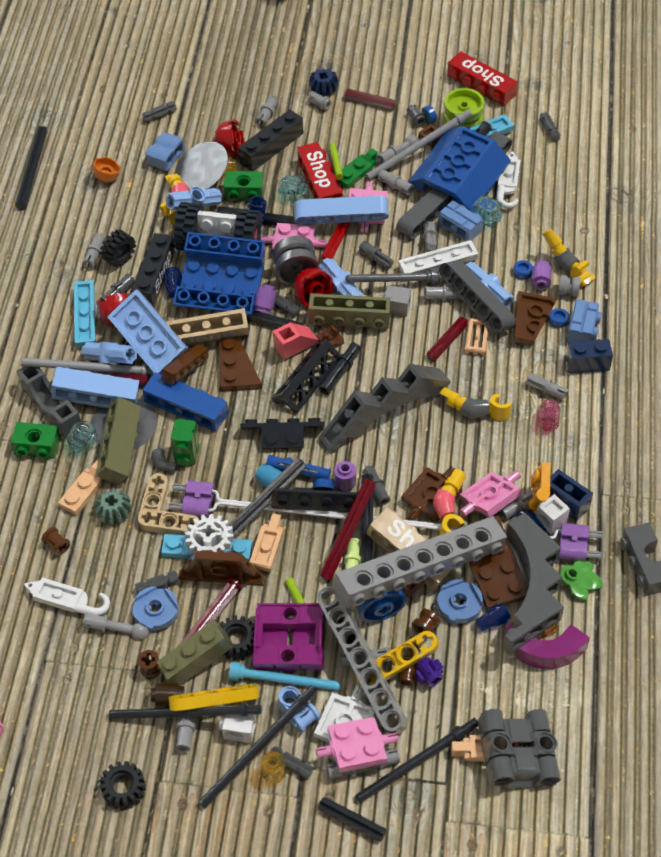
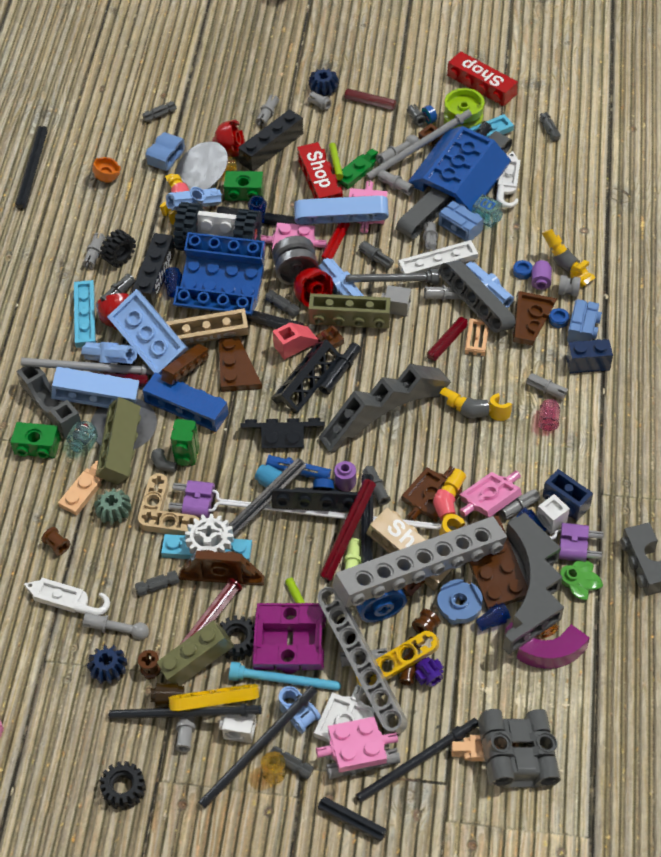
medium blue plate [132,587,178,632] -> none
light nougat hinge [250,513,284,572] -> none
medium lavender brick [254,284,277,314] -> none
clear light blue head [278,175,308,200] -> none
light orange plate [528,462,551,512] -> none
none -> dark blue gear [87,644,128,685]

